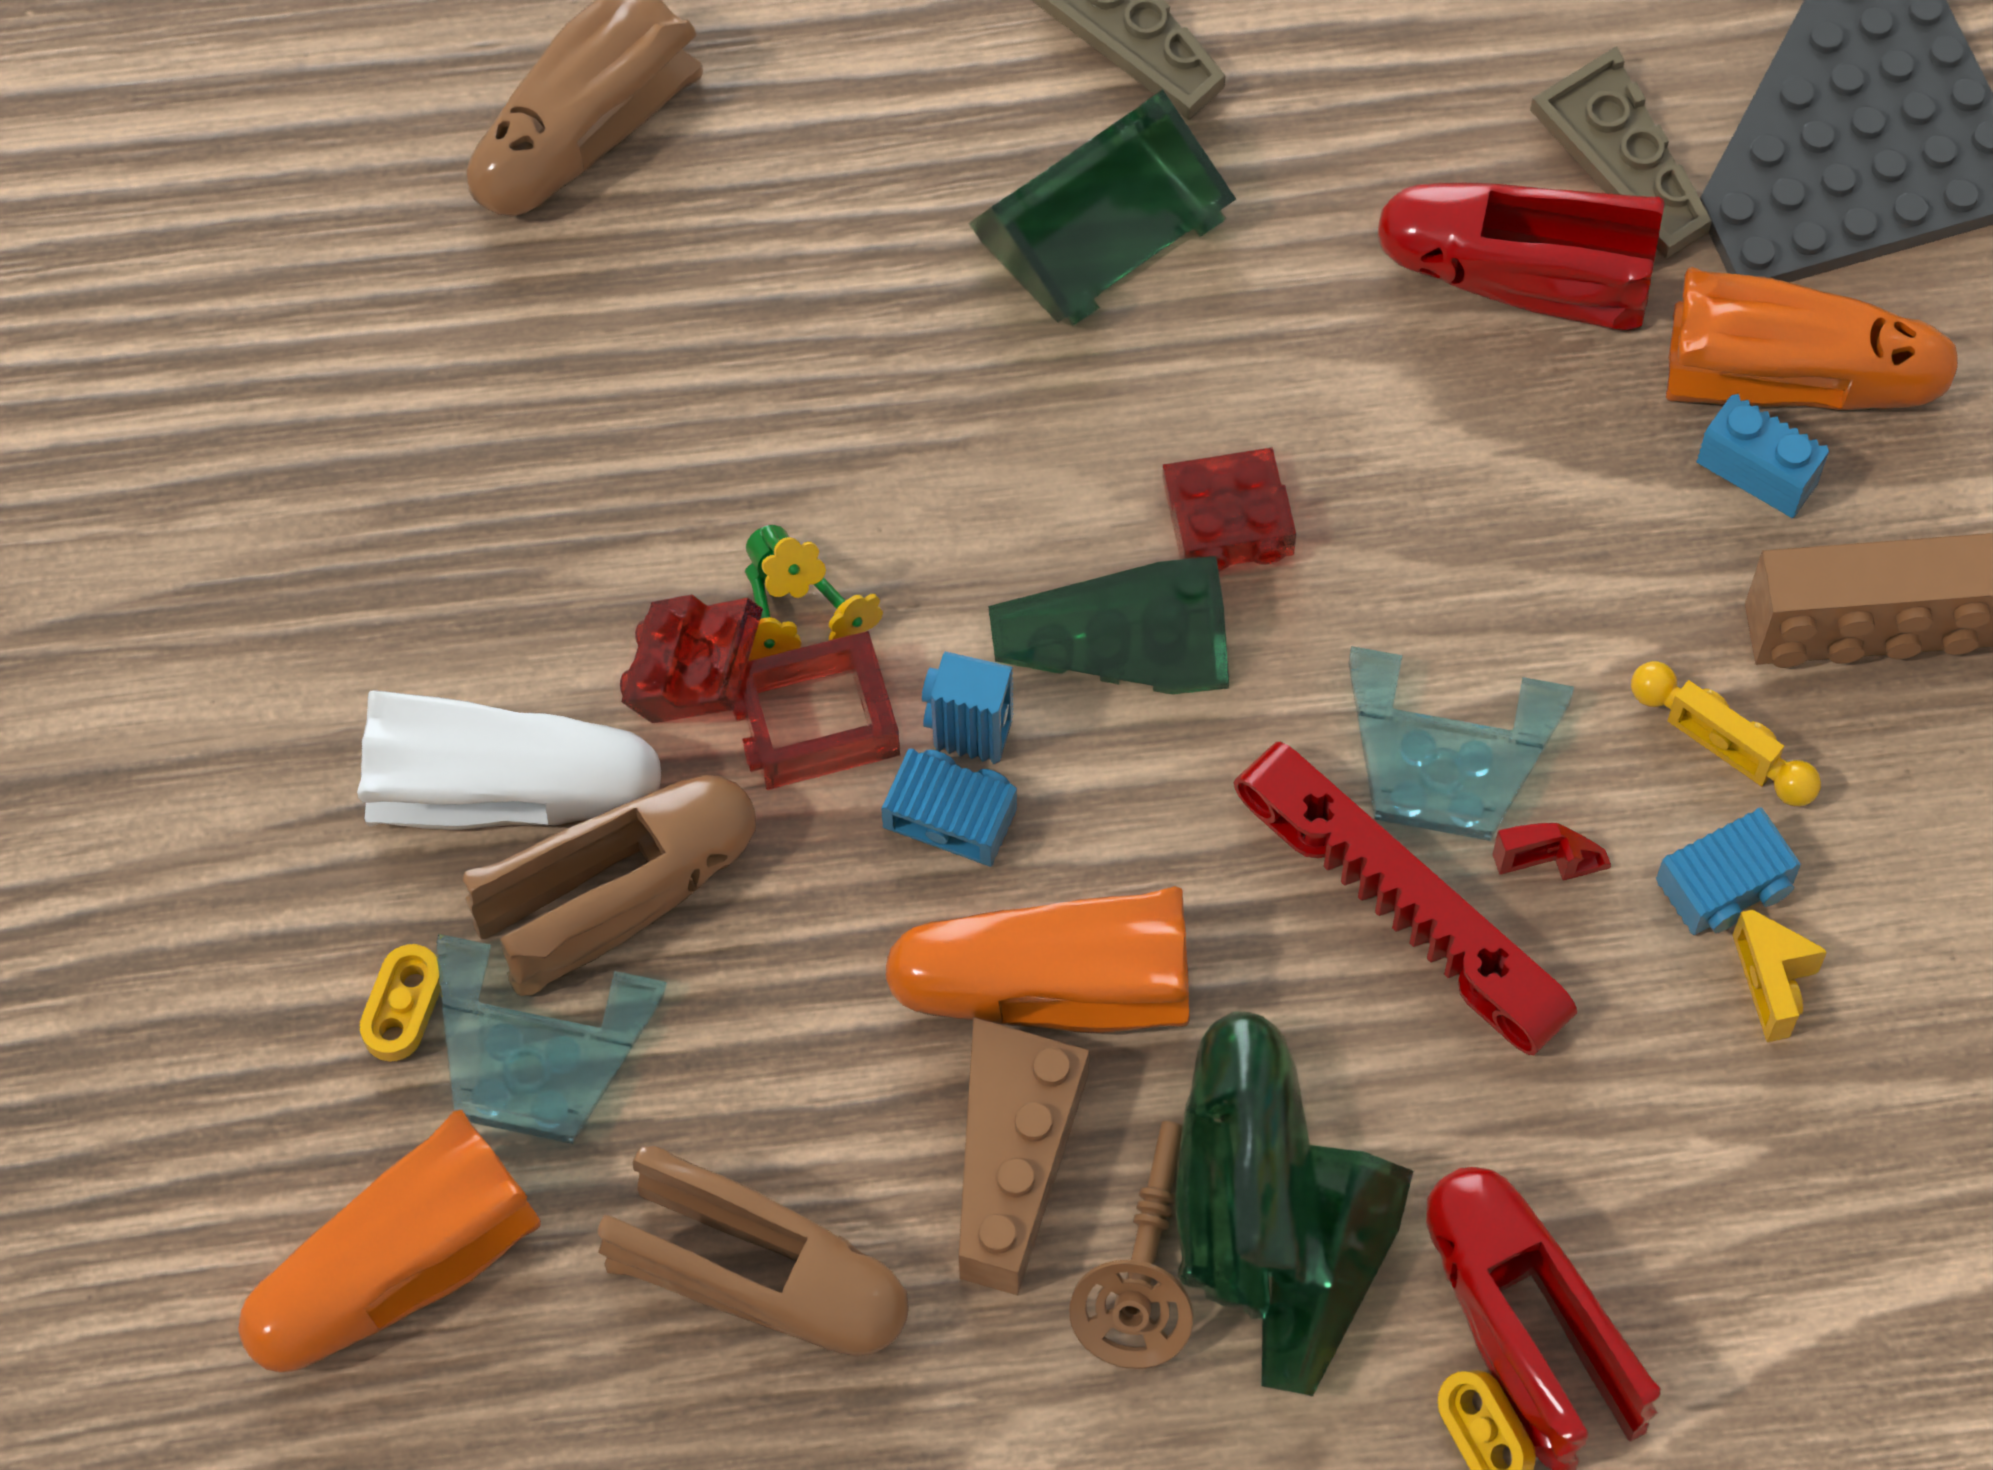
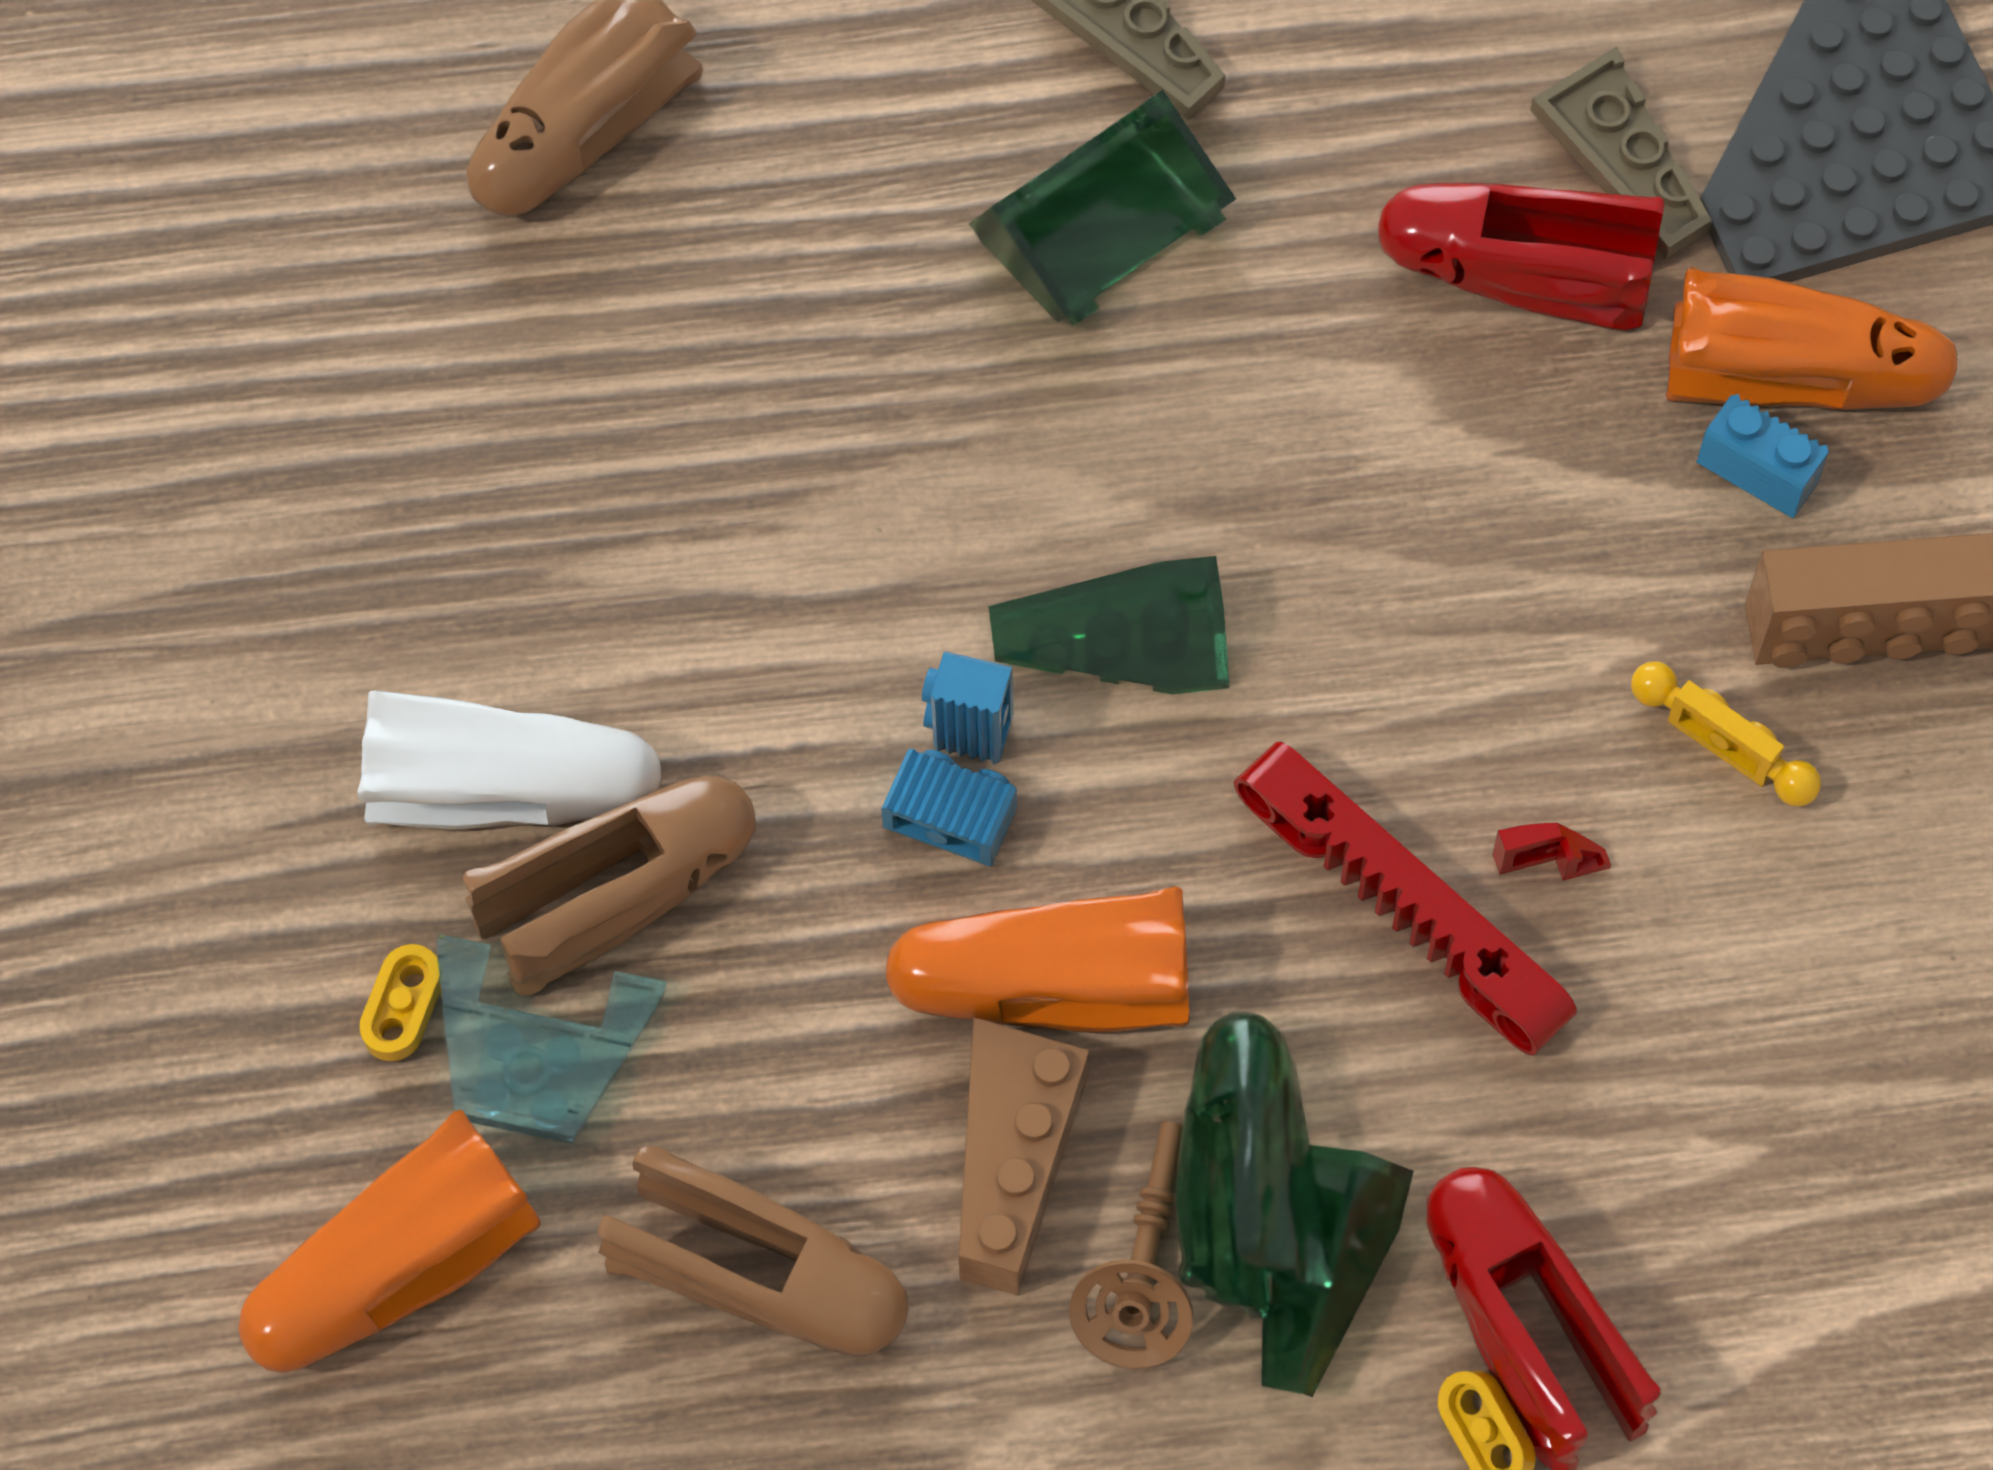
clear red plate [620,594,763,724] -> none
clear red window [728,631,901,790] -> none
yellow plant [738,525,883,663] -> none
clear red plate [1162,447,1296,573] -> none
clear light blue wing [1348,646,1574,841] -> none
dark azure brick [1656,808,1801,935] -> none
yellow slope [1732,909,1827,1042] -> none

